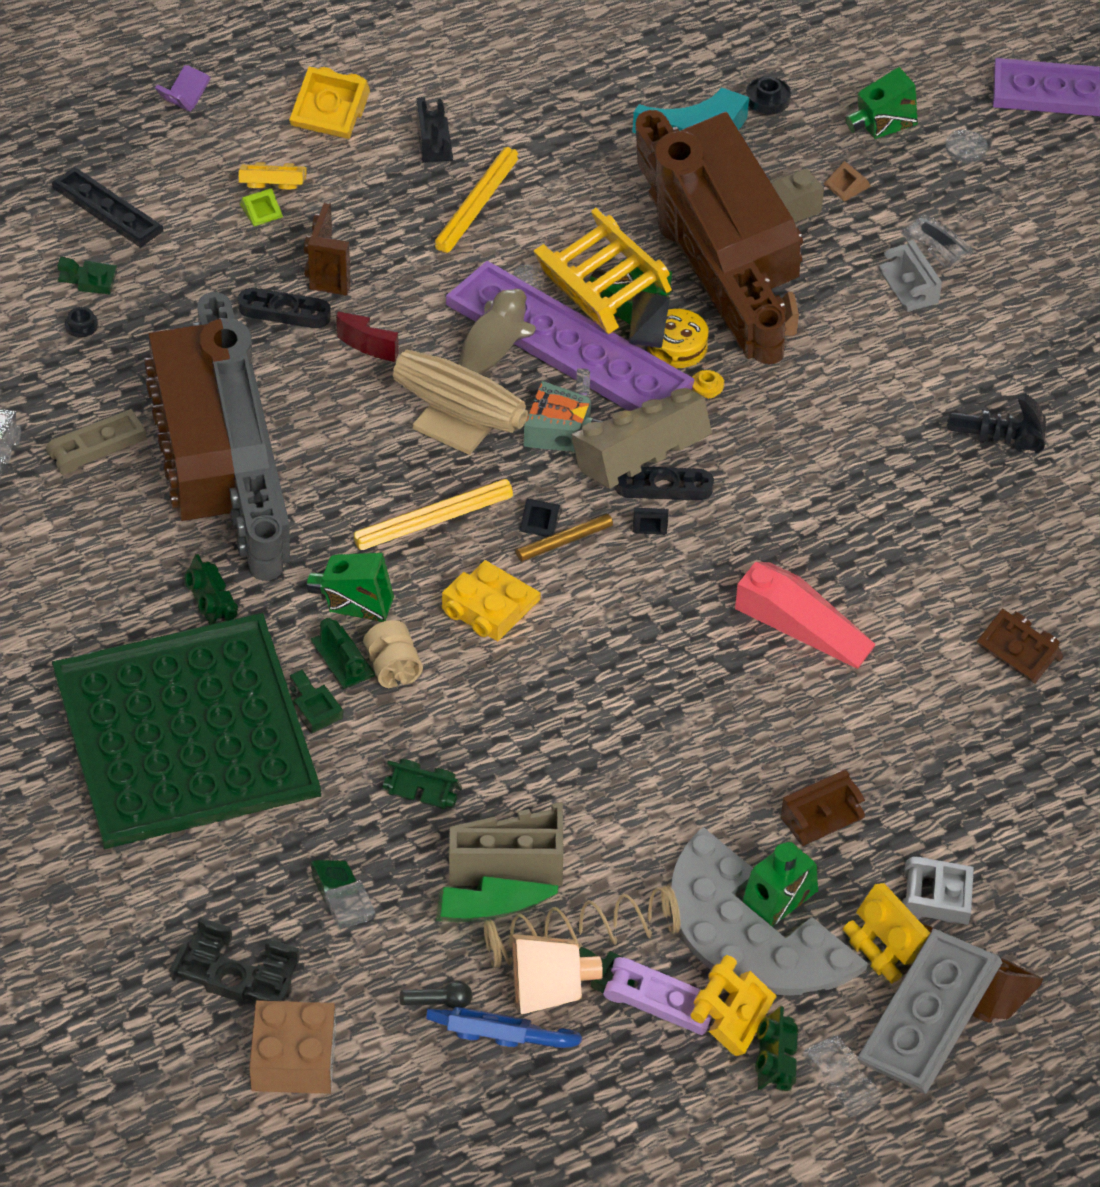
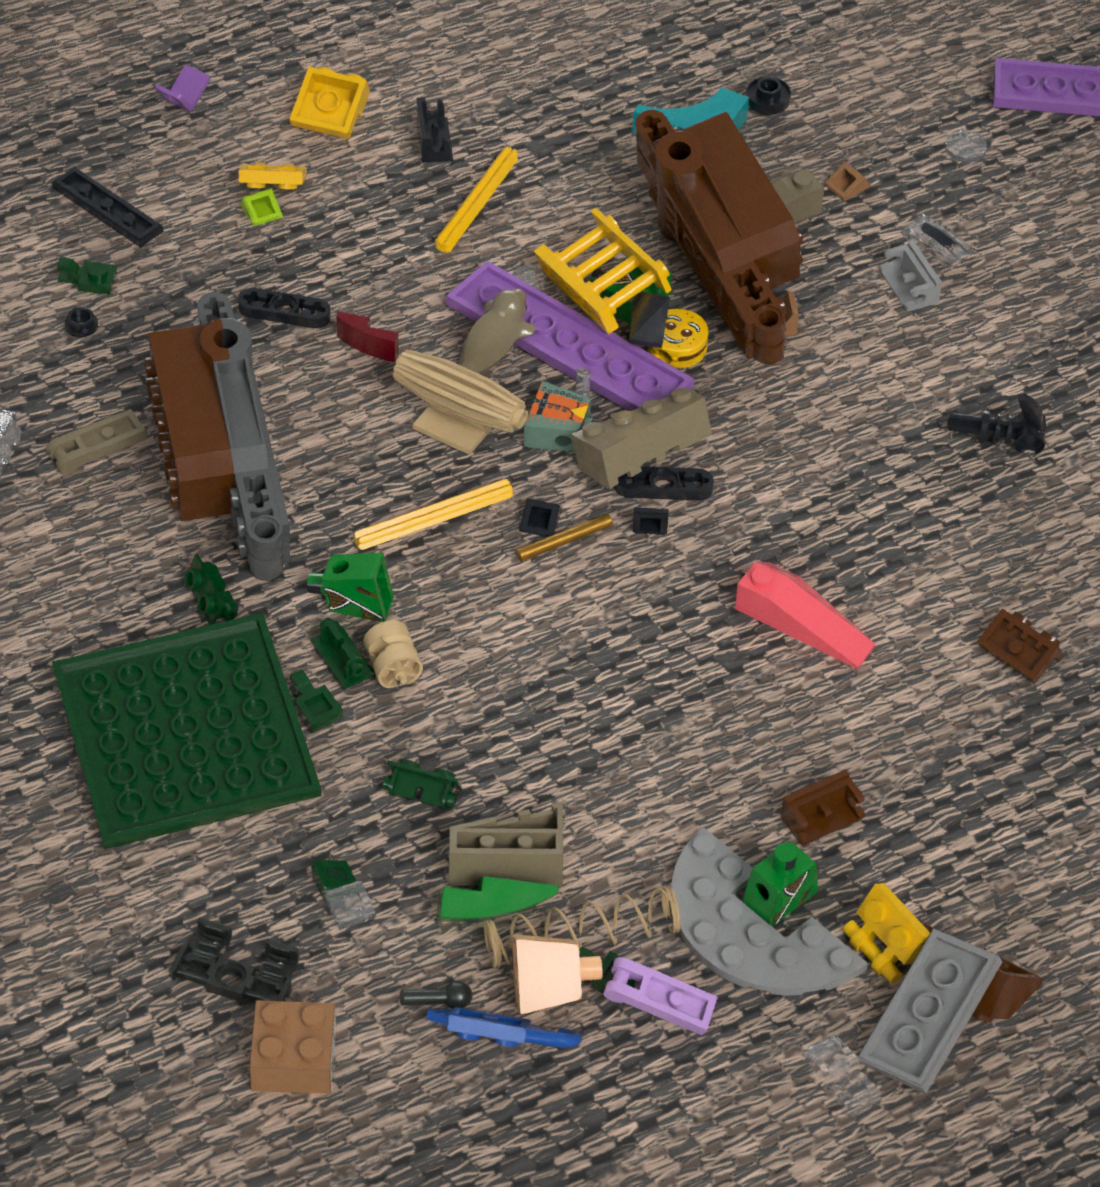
reddish brown bracket [304,202,351,296] -> none
yellow plate [442,560,541,642] -> none
yellow plate [690,955,776,1056] -> none
yellow plate [692,370,724,398] -> none
dark green hinge [755,1006,798,1091] -> none
green torso [845,67,918,139] -> none
light grey plate [902,857,974,925] -> none

